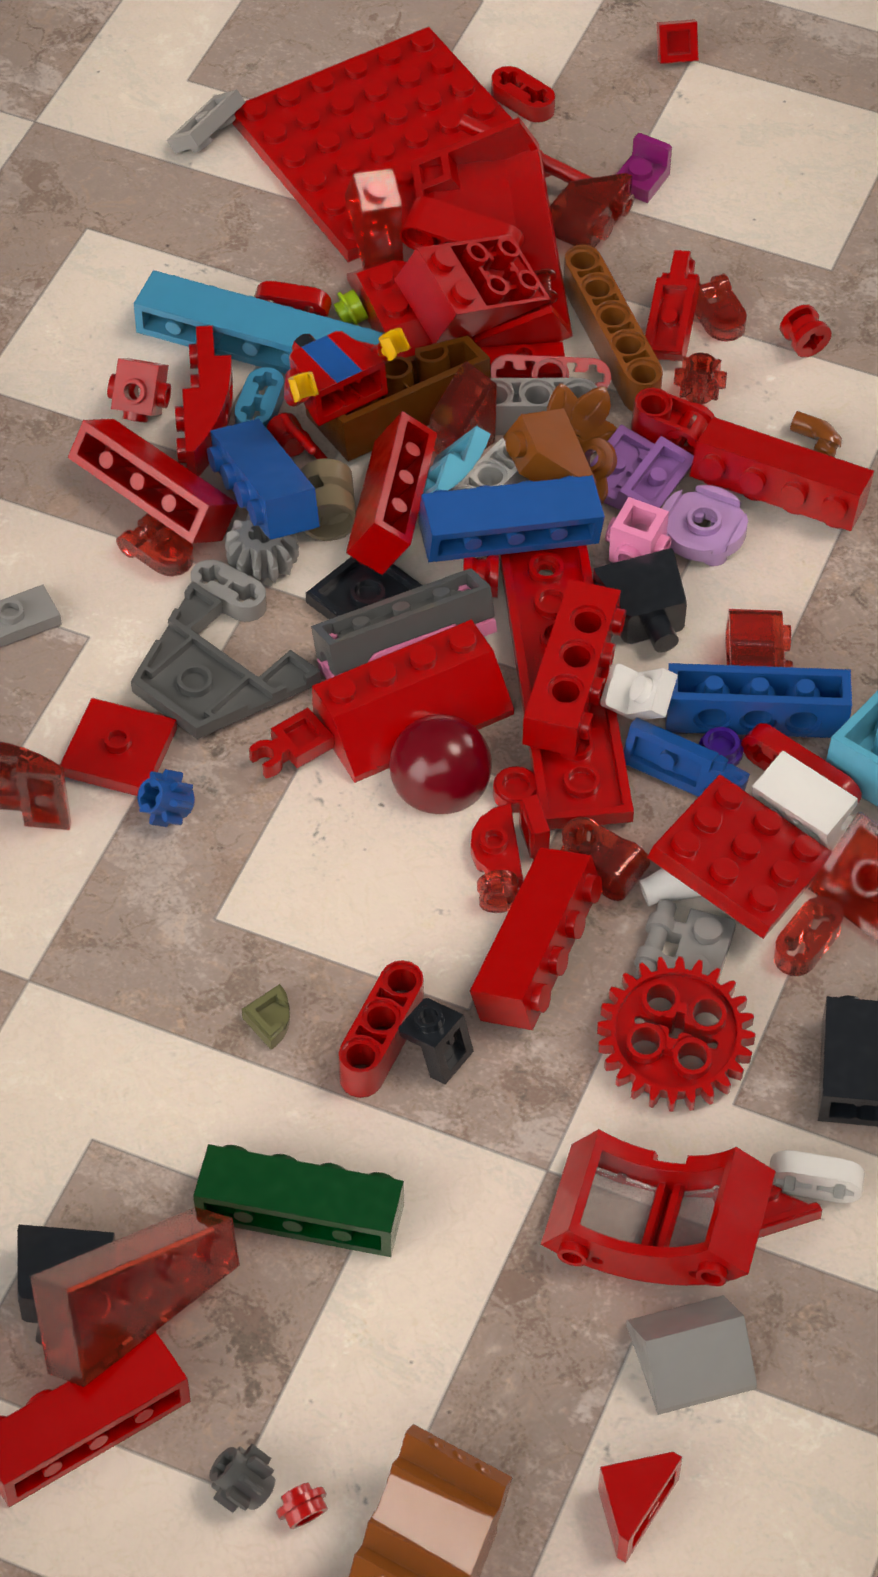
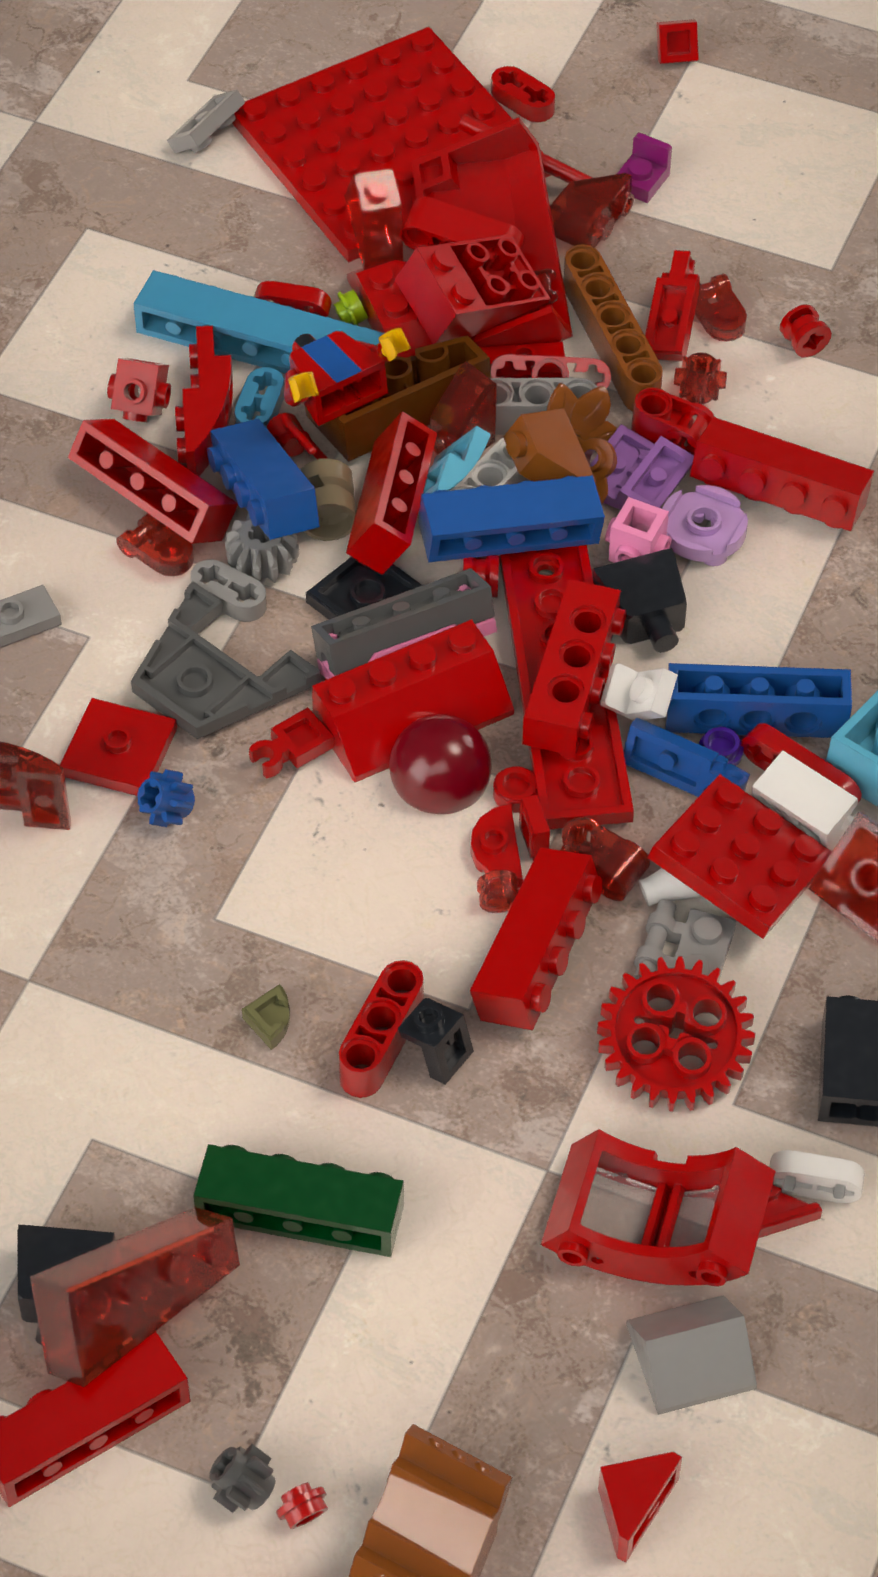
clear red brick [725,609,793,667] -> none
clear red beam [774,896,843,976] -> none
dark orange arm [790,411,842,457] -> none

